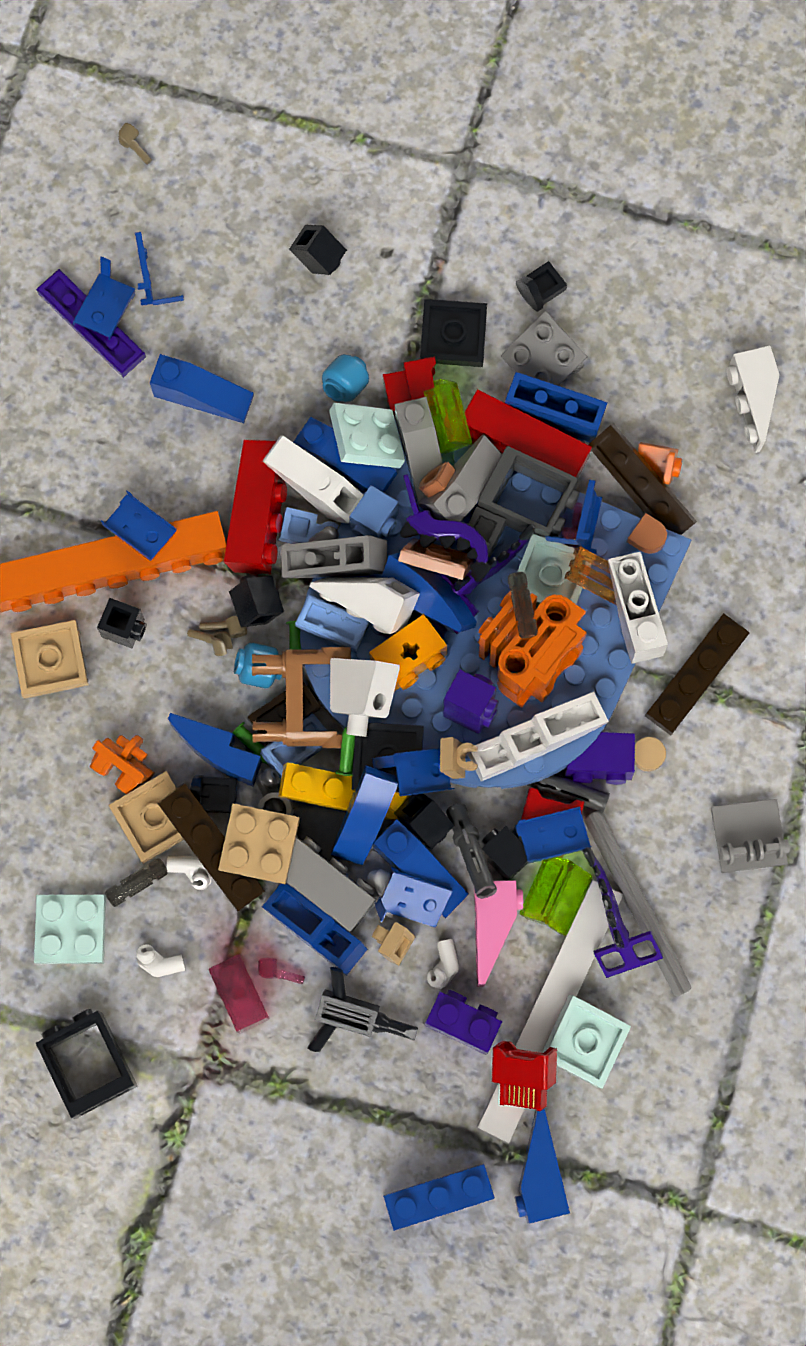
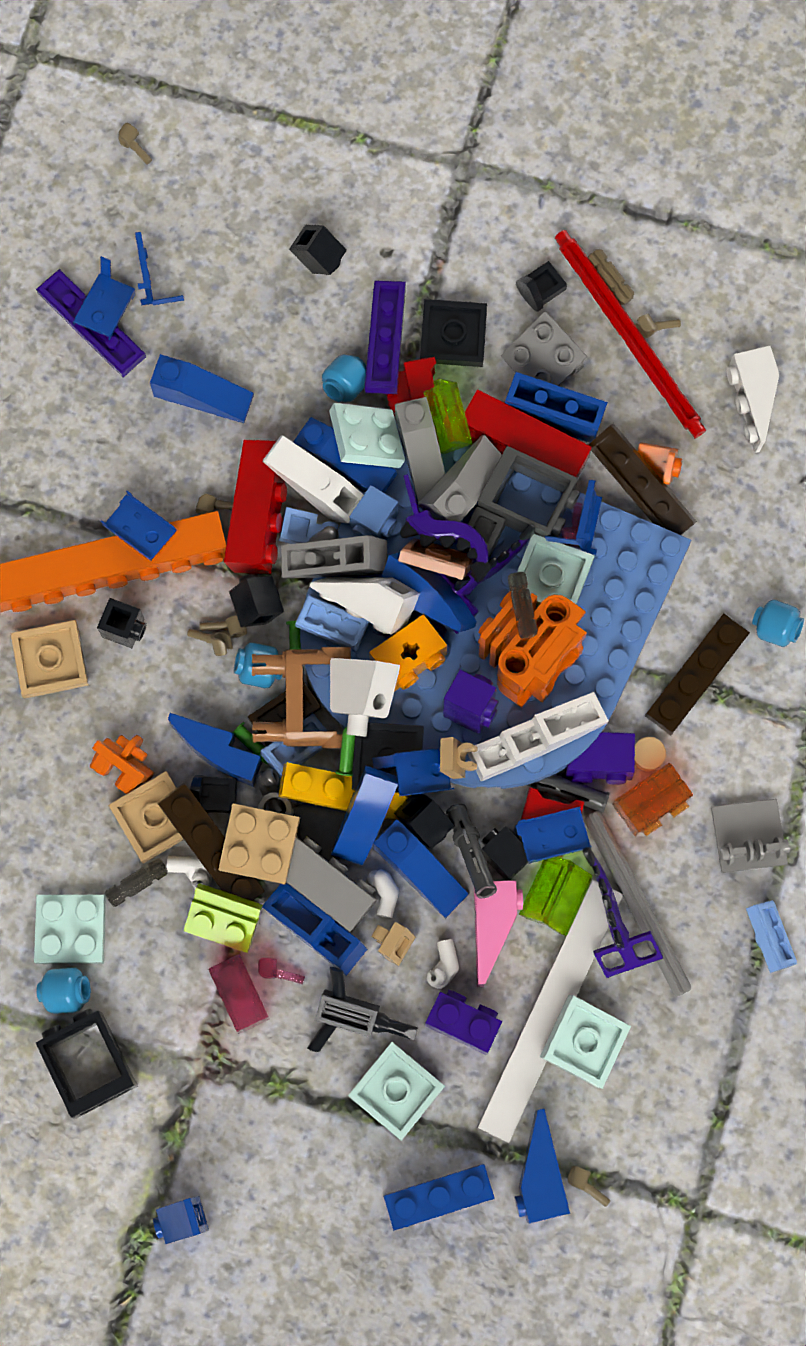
white arm [136,944,186,977] -> none
piece [375,867,452,928] -> none
nougat tile [419,462,455,498] -> none
red piece [492,1041,557,1111] -> none
clear orange tile [564,547,617,605] -> none
white slope [608,552,668,664] -> none
nougat tile [627,513,667,554] -> none
none -> dark azure head [36,968,91,1014]
none -> blue slope [153,1196,209,1244]
none -> plate [183,883,263,953]
none -> dark tan hand [195,494,233,515]
none -> light aqua plate [348,1042,445,1141]
none -> dark purple tile [365,281,406,394]
none -> red piece [555,230,706,439]
none -> dark tan hand [568,1166,611,1207]
none -> dark tan axle [588,249,634,305]
none -> clear orange brick [612,763,693,837]
none -> dark tan hand [635,314,681,338]
none -> light blue plate [746,900,797,973]
none -> dark azure head [752,600,804,647]

